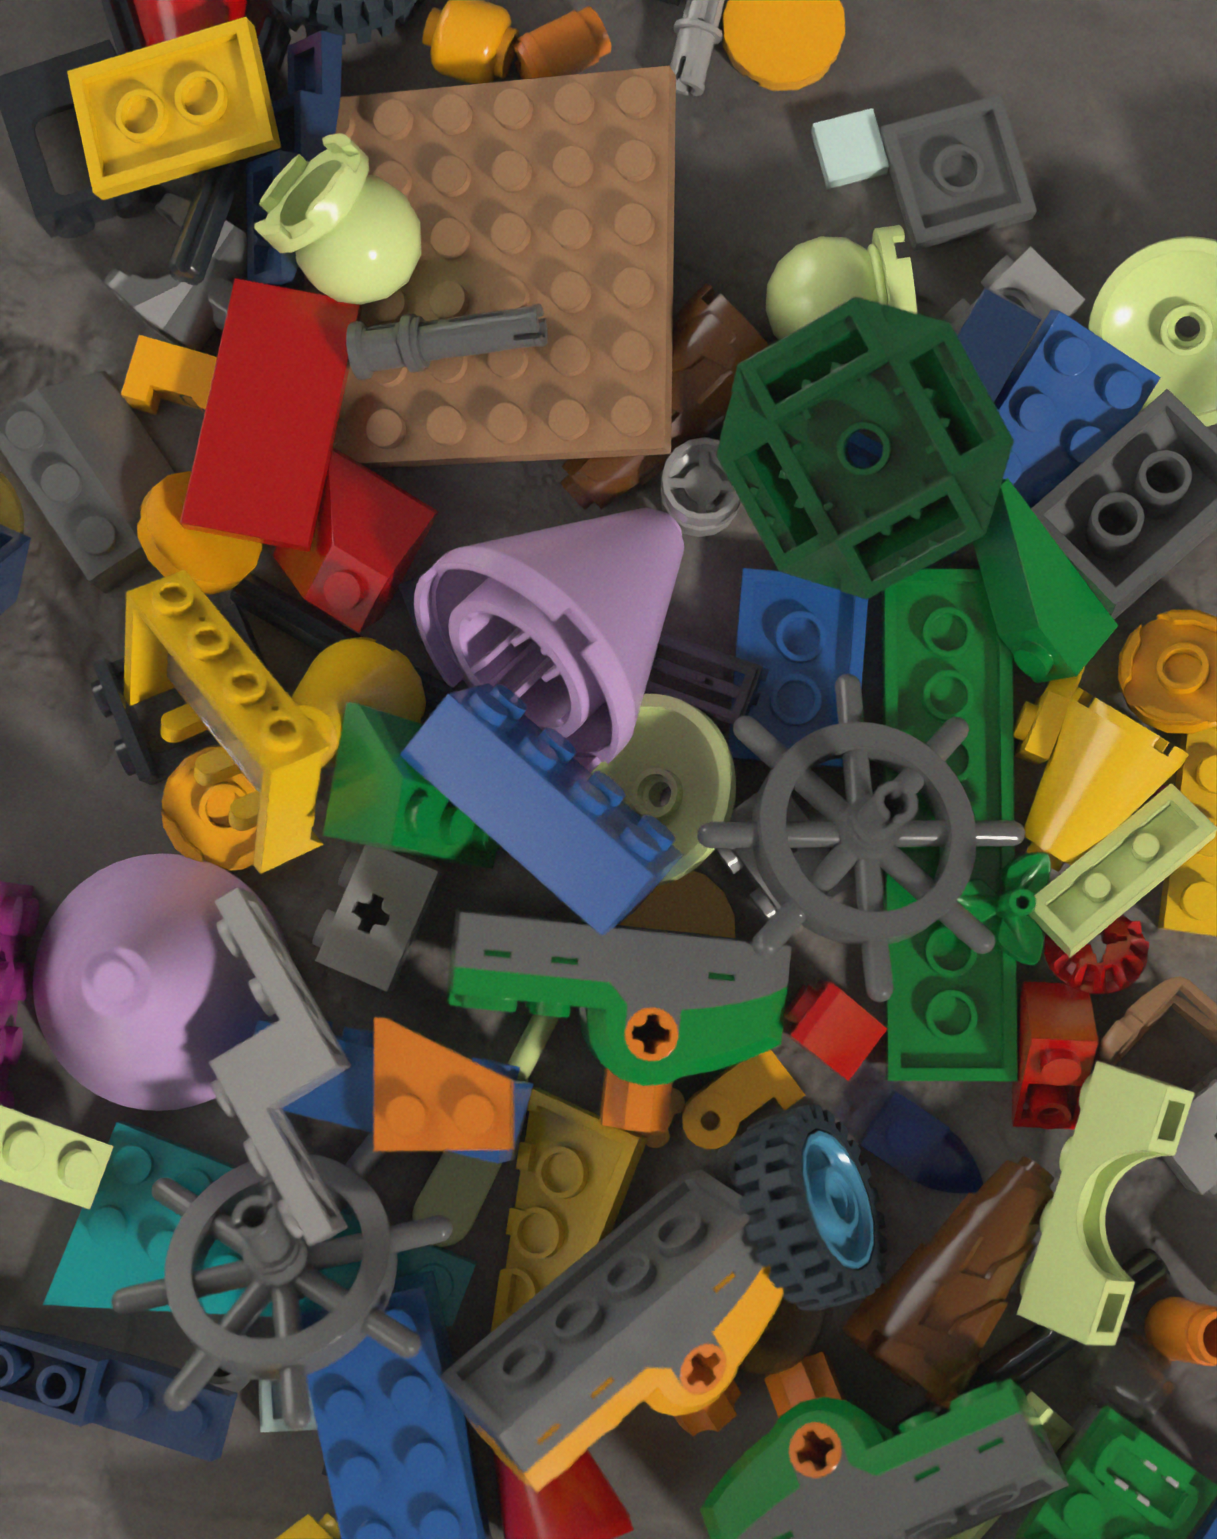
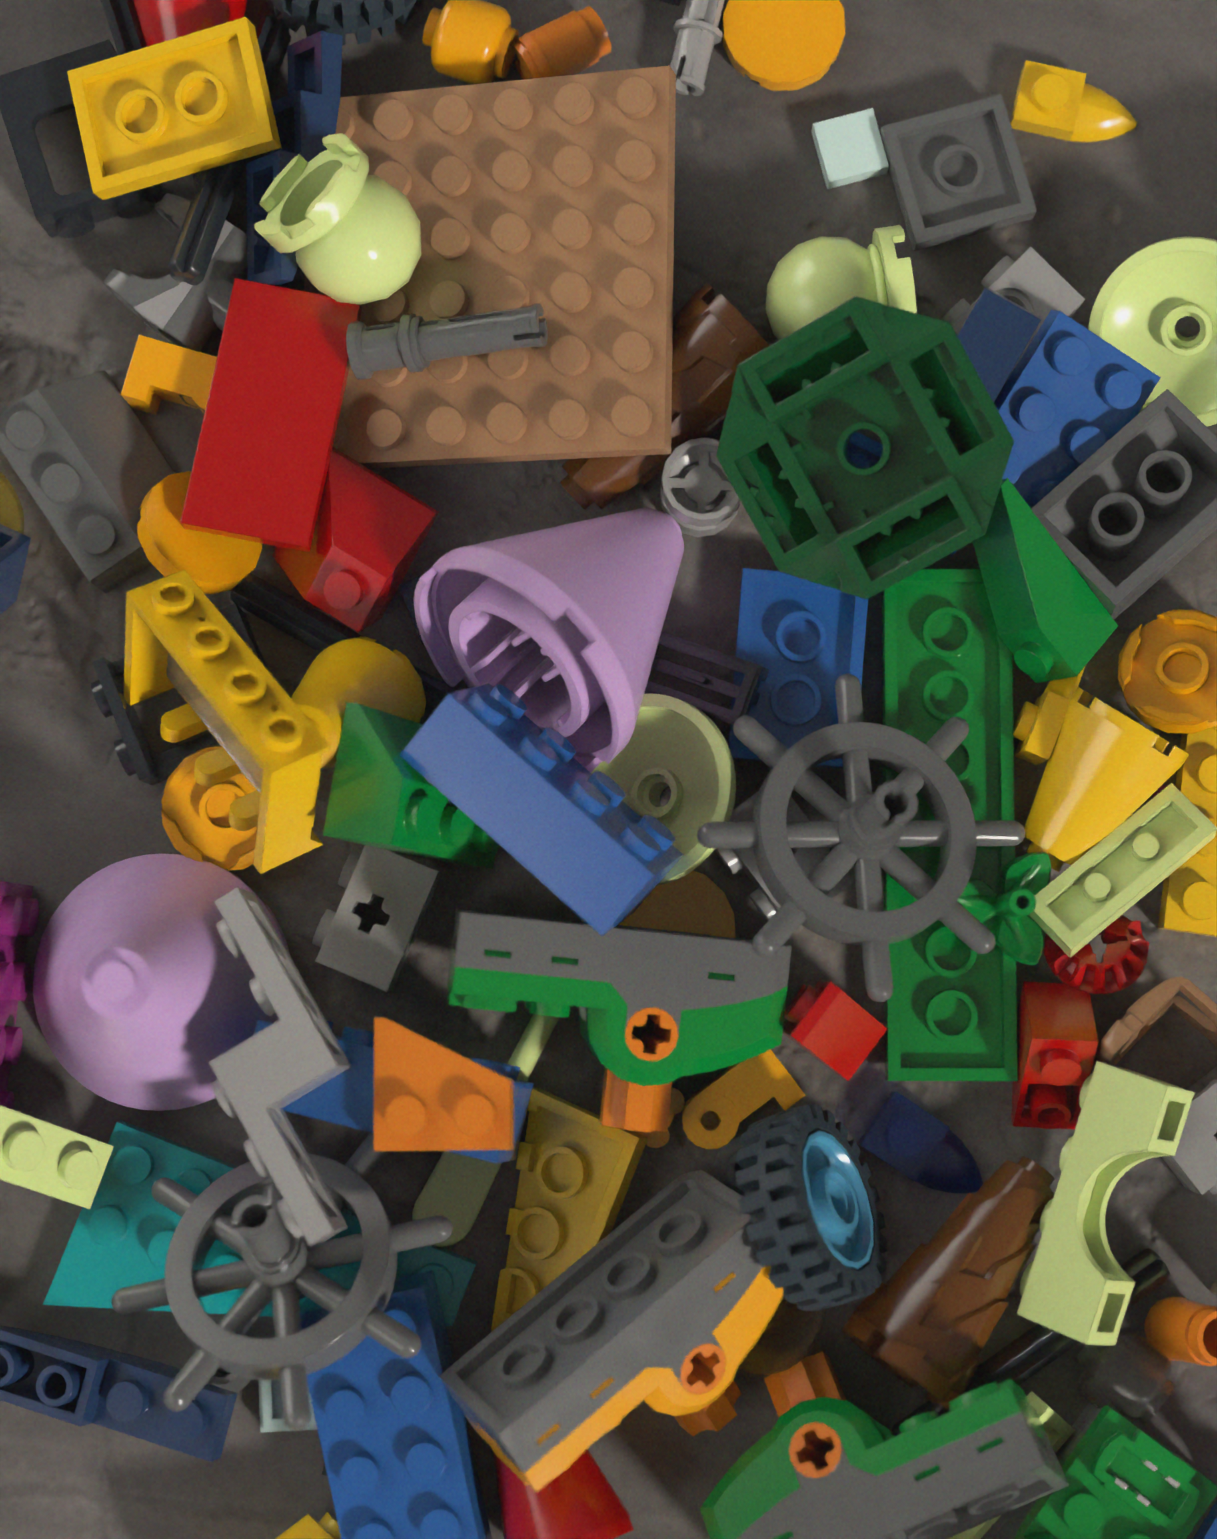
none -> yellow plate [1010,60,1137,143]

